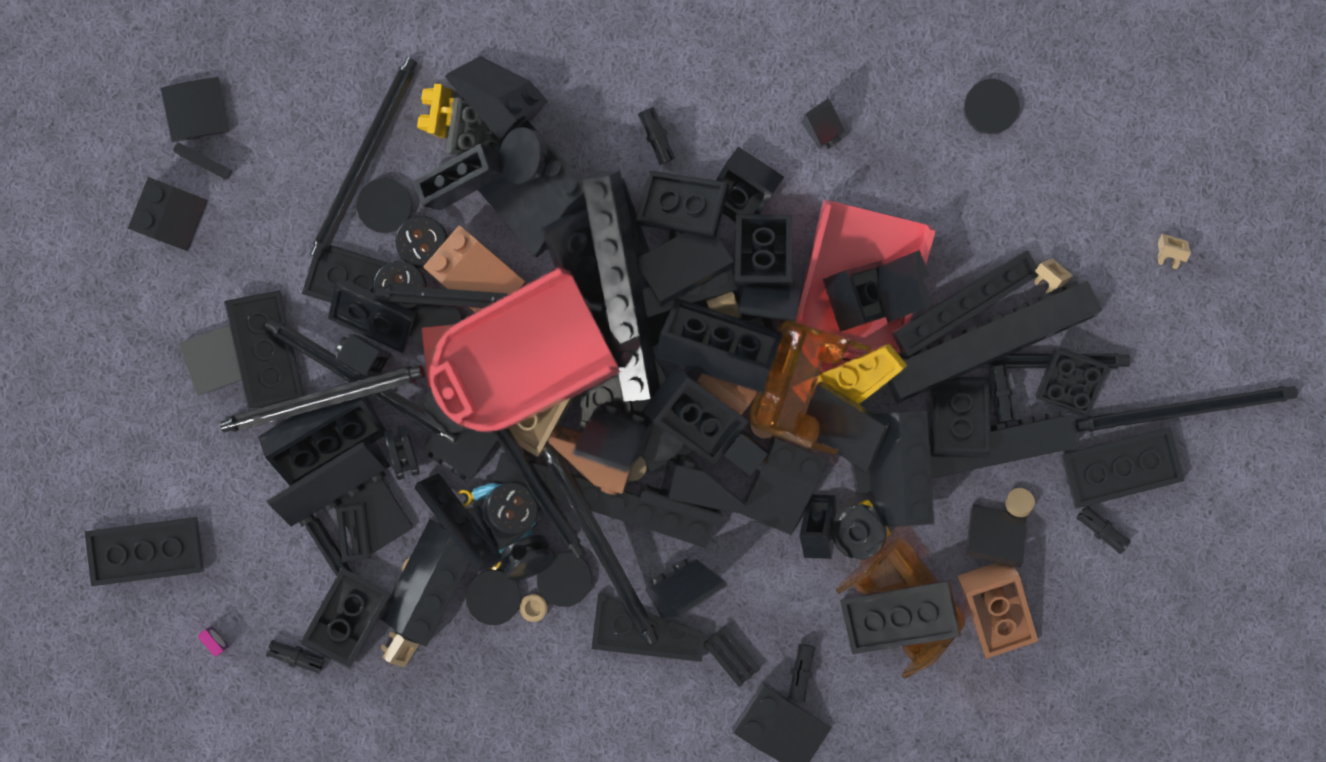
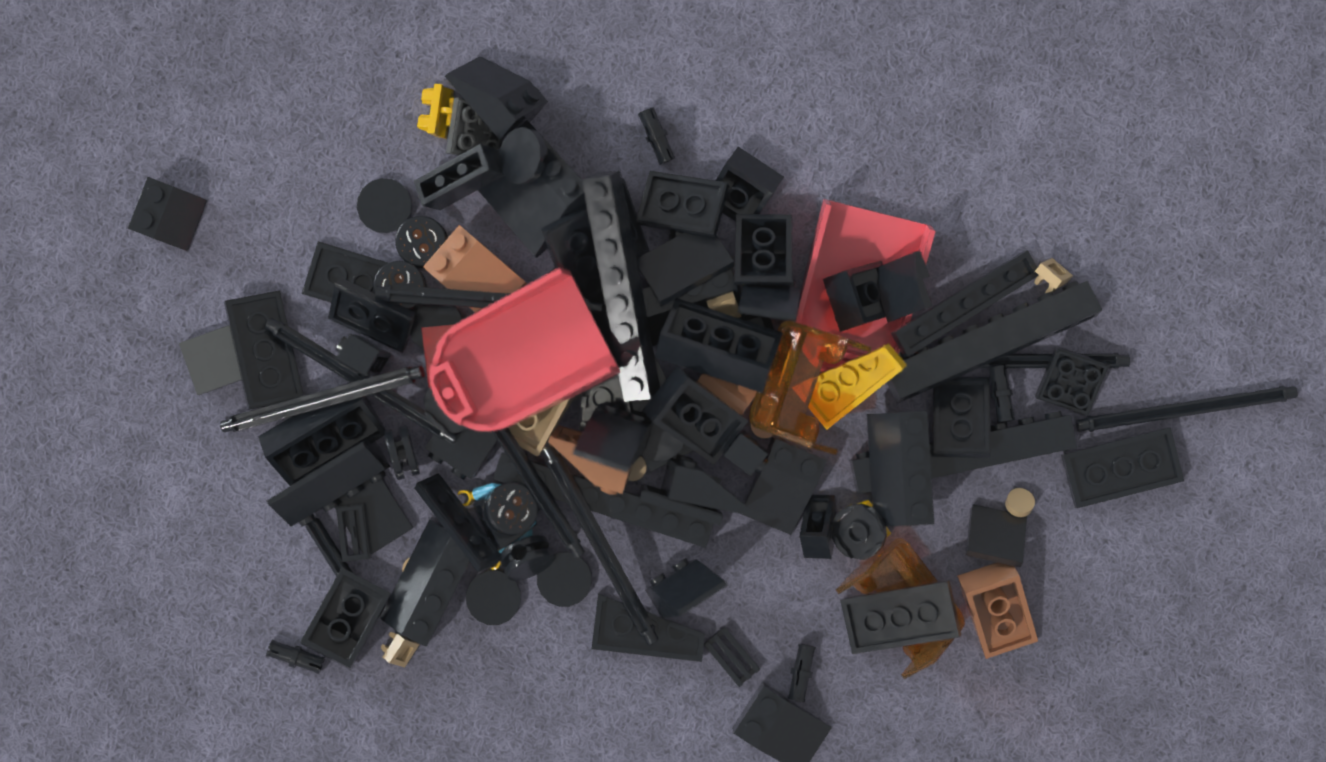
black plate [84,517,204,587] -> none
black slope [160,77,229,143] -> none
black tile [173,142,232,180] -> none
dark pink tile [198,626,229,657] -> none
black piece [309,57,418,260] -> none
tan tile [520,593,548,622] -> none
black tile [799,381,890,472] -> none
black slope [801,99,844,150] -> none
black tile [964,79,1020,134] -> none
black pin [1076,506,1131,554] -> none
tan tile [1158,234,1191,269] -> none

